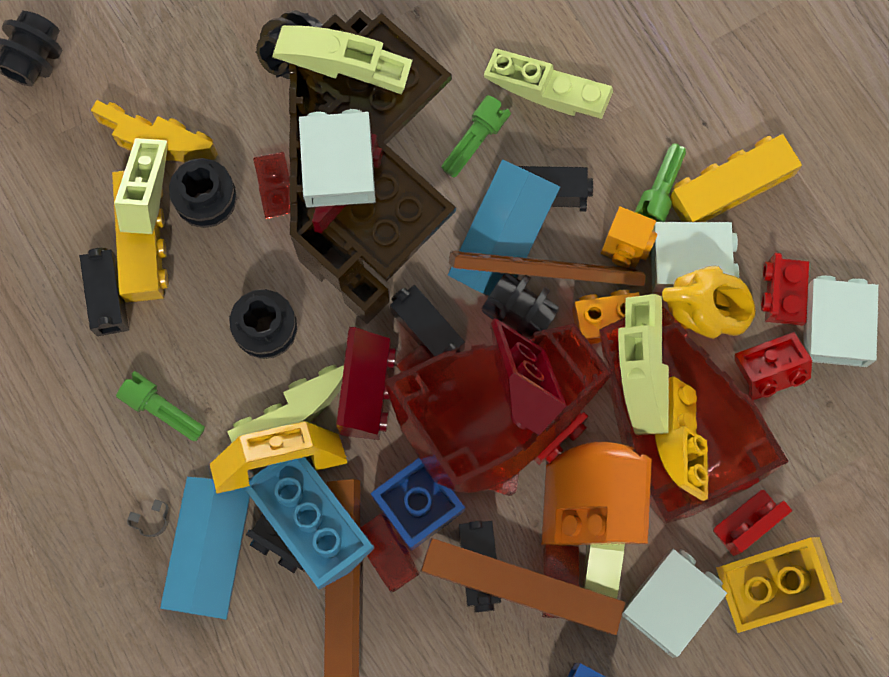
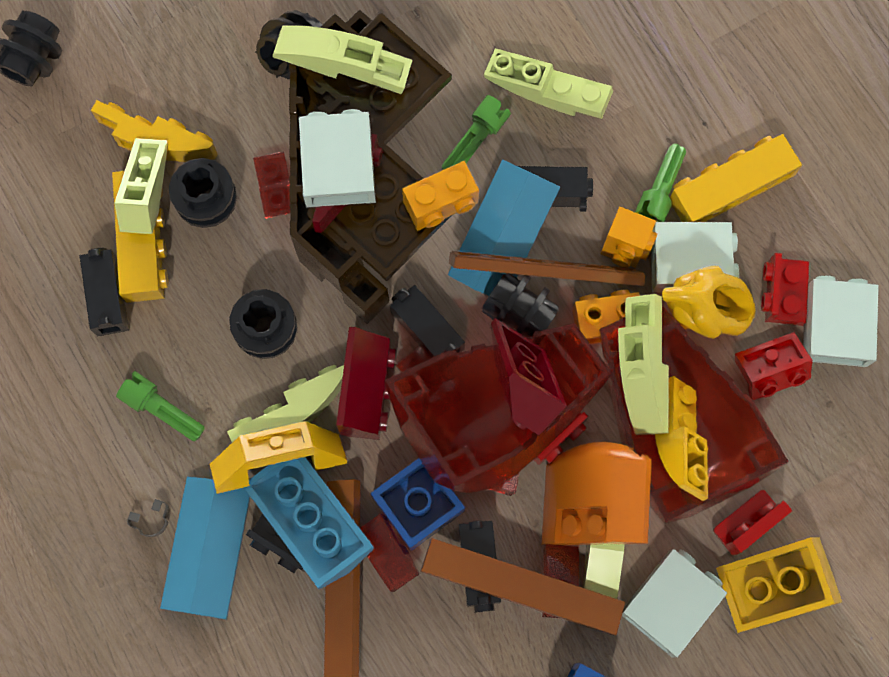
none -> light orange brick [402,161,479,231]

